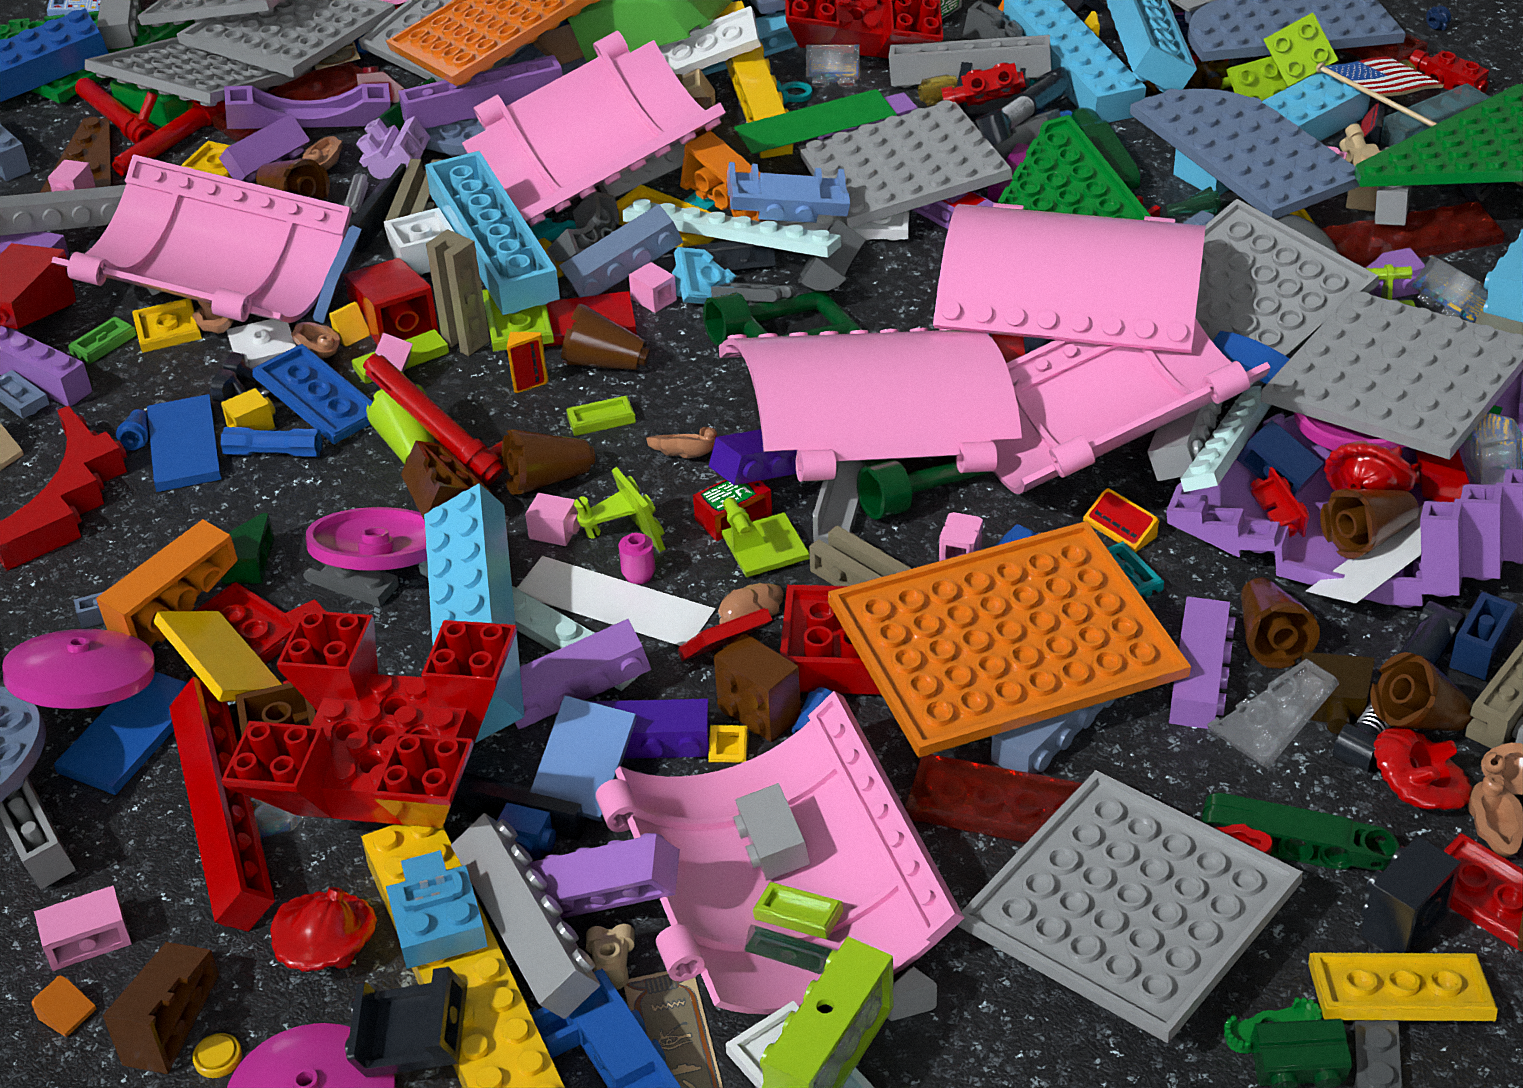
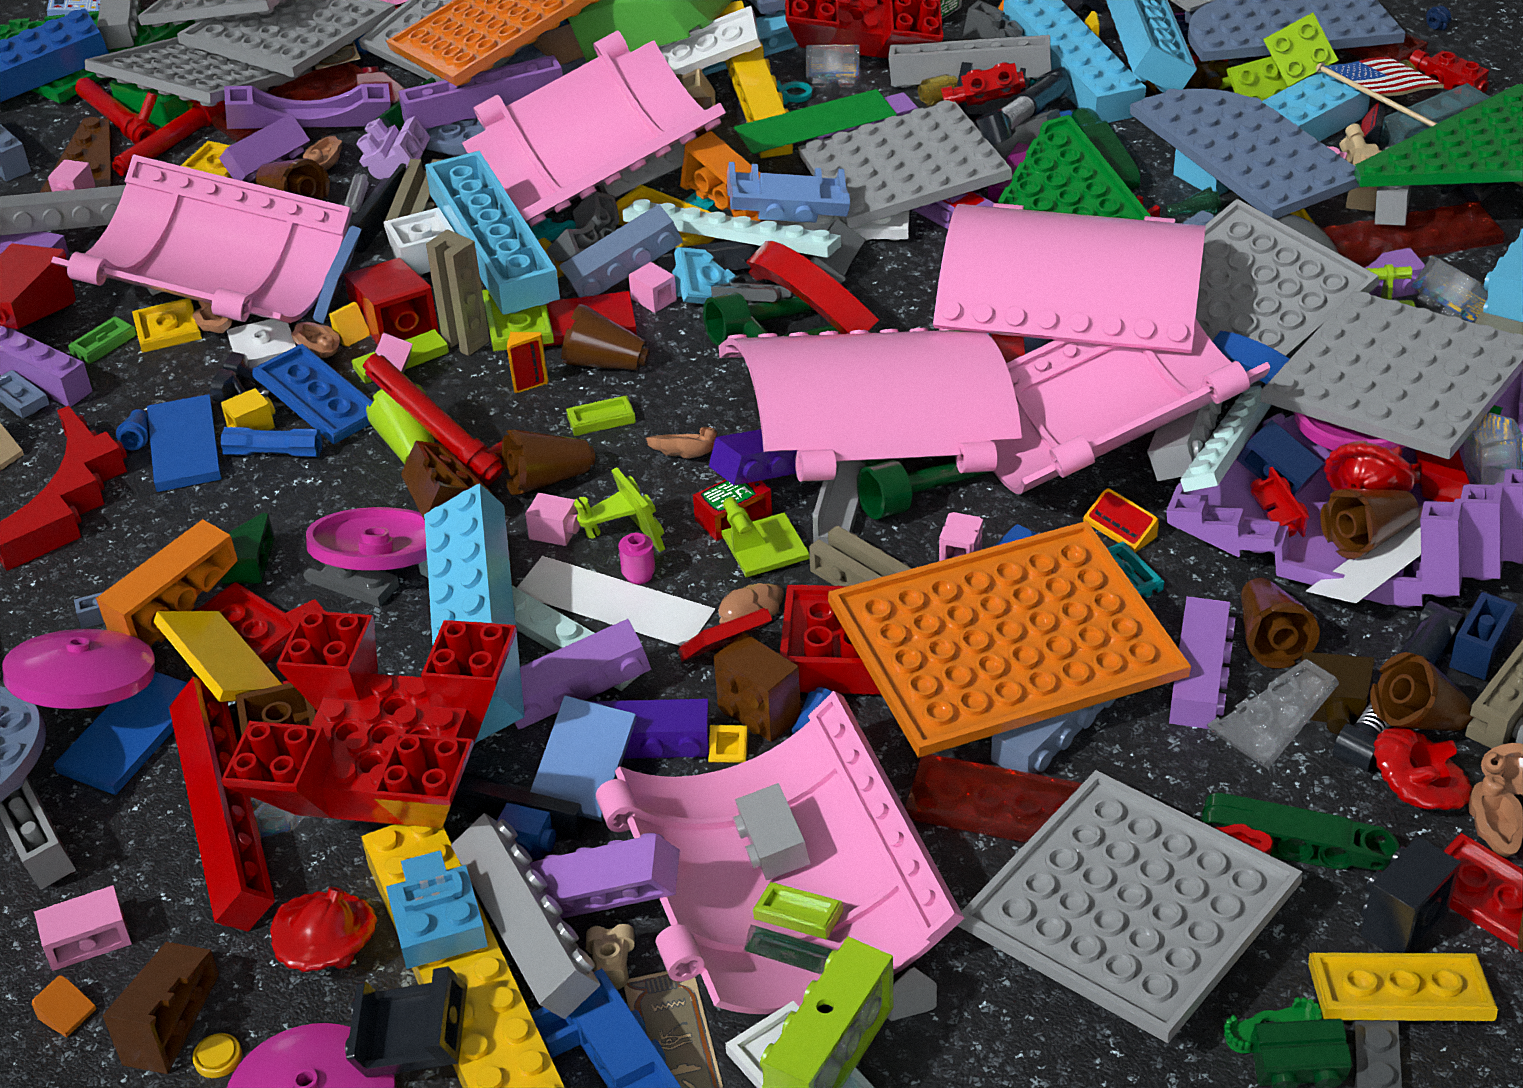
none -> red arch [746,241,879,334]

